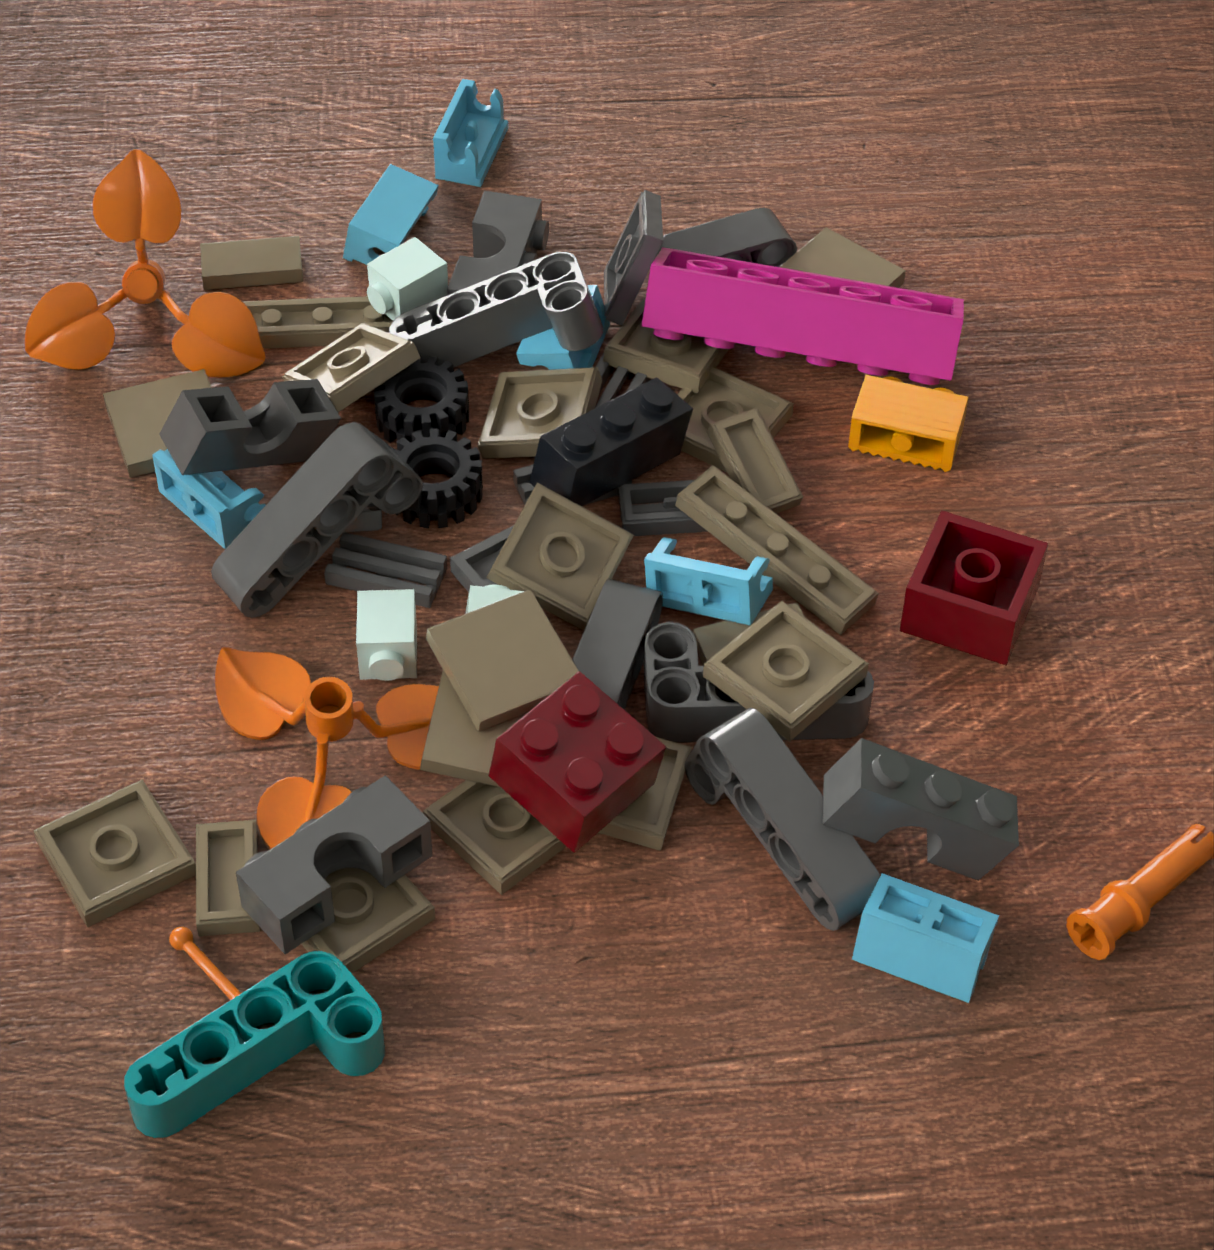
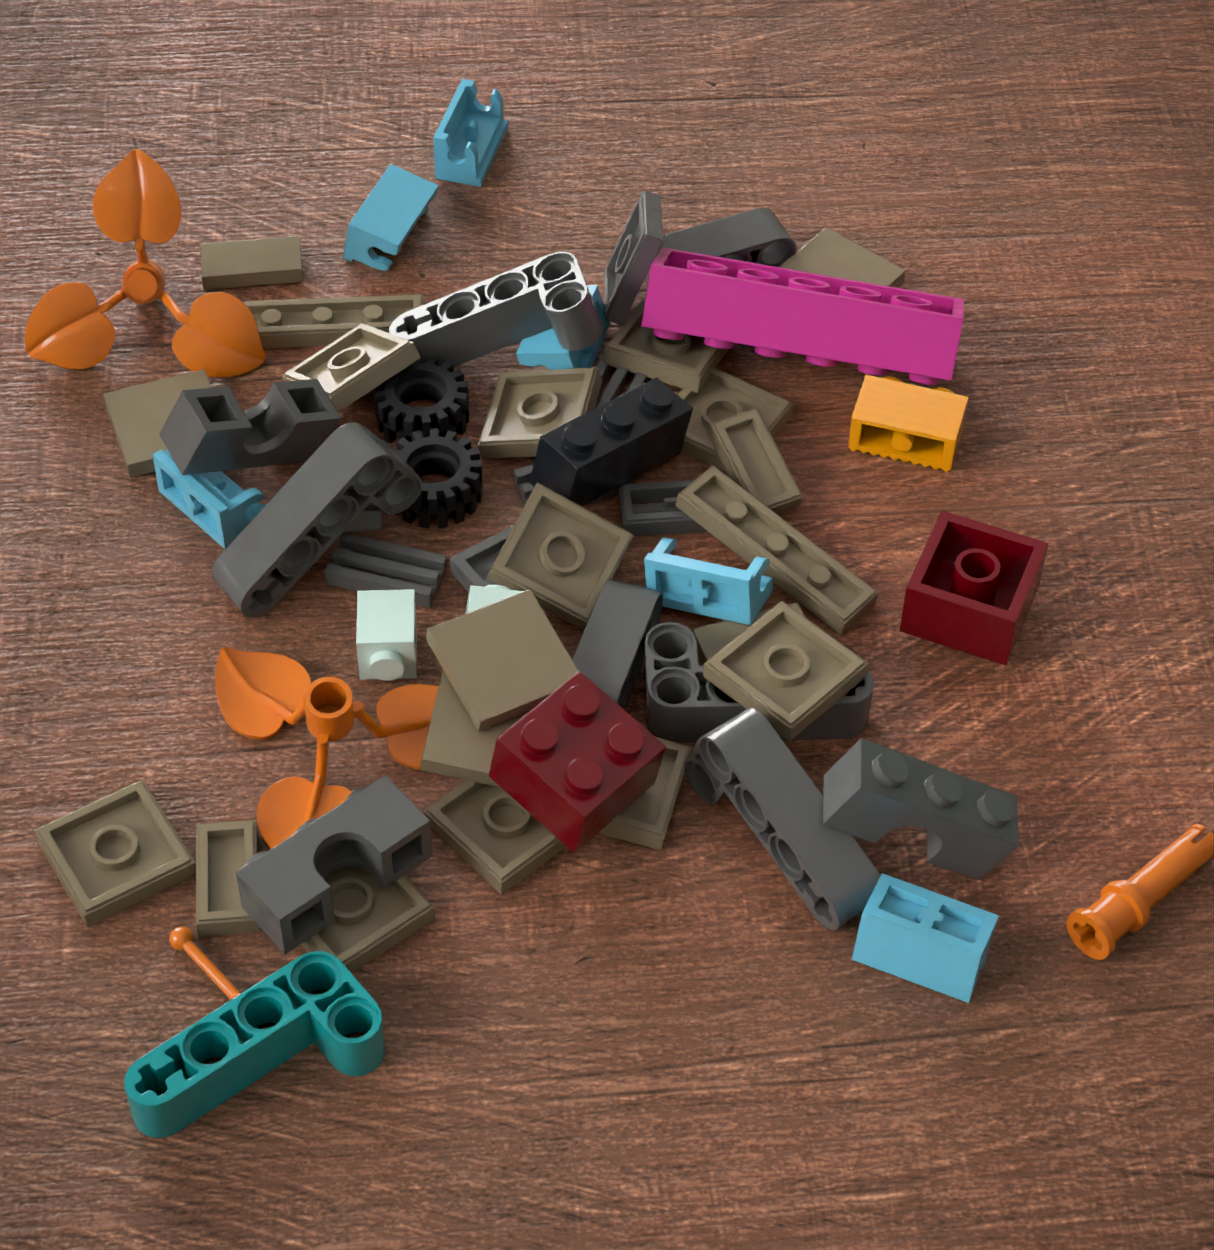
light aqua brick [367,237,448,321] -> none
dark grey arch [447,190,549,295] -> none

